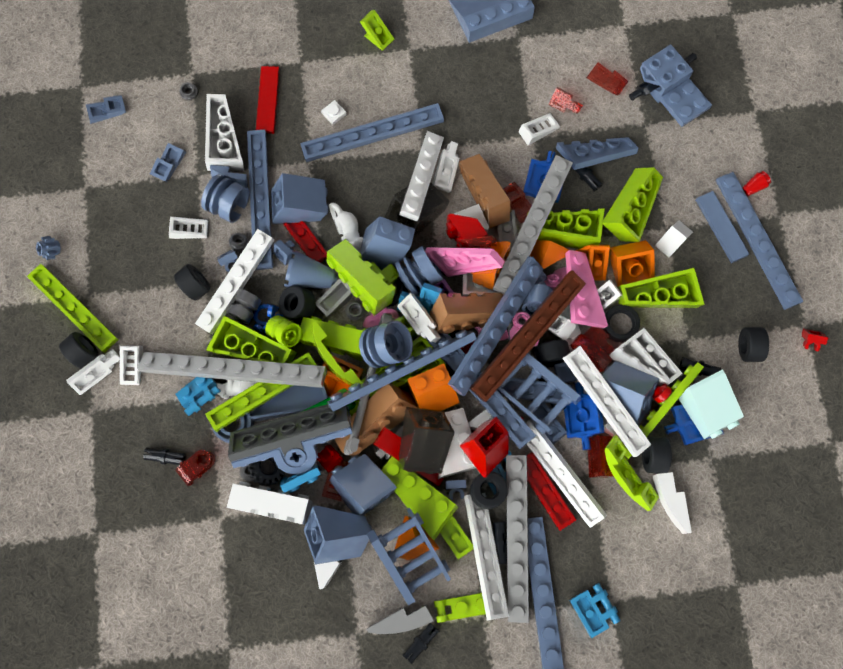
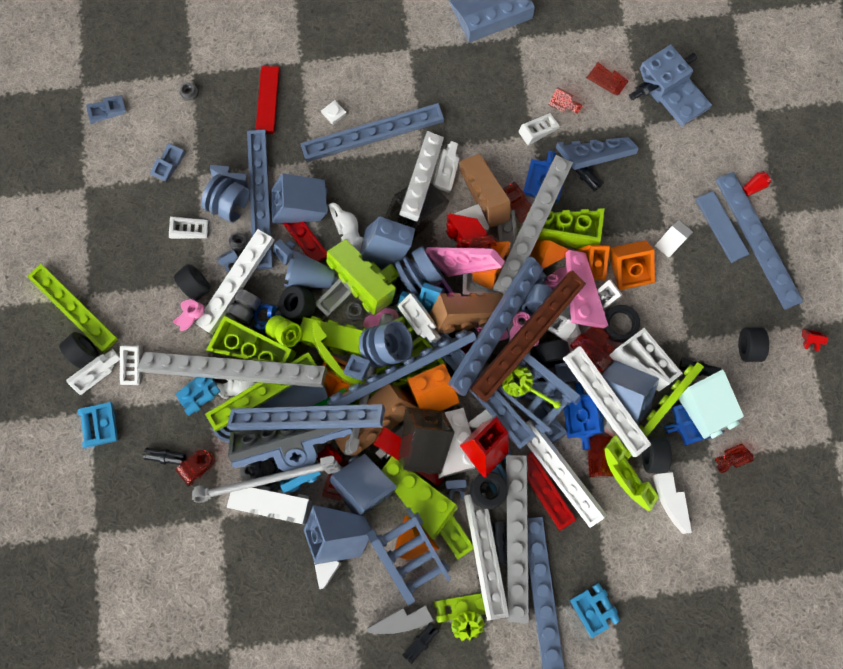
sand blue gear [36,236,61,260] -> none
white wedge [205,94,244,171] -> none
lime slope [360,10,394,51] -> none
lime wedge [602,167,663,242] -> none
lime wedge [617,268,705,308] -> none
red tile [652,383,672,403] -> none
none -> dark azure plate [78,402,119,449]
none -> bright pink plate [173,299,204,331]
none -> light grey hinge [192,456,341,503]
none -> sand blue plate [227,404,385,430]
none -> sand blue tile [343,354,371,381]
none -> lime gear [451,611,485,641]
none -> lime gear [502,365,533,396]
none -> lime hinge [529,388,561,409]
none -> clear red plate [715,444,754,473]

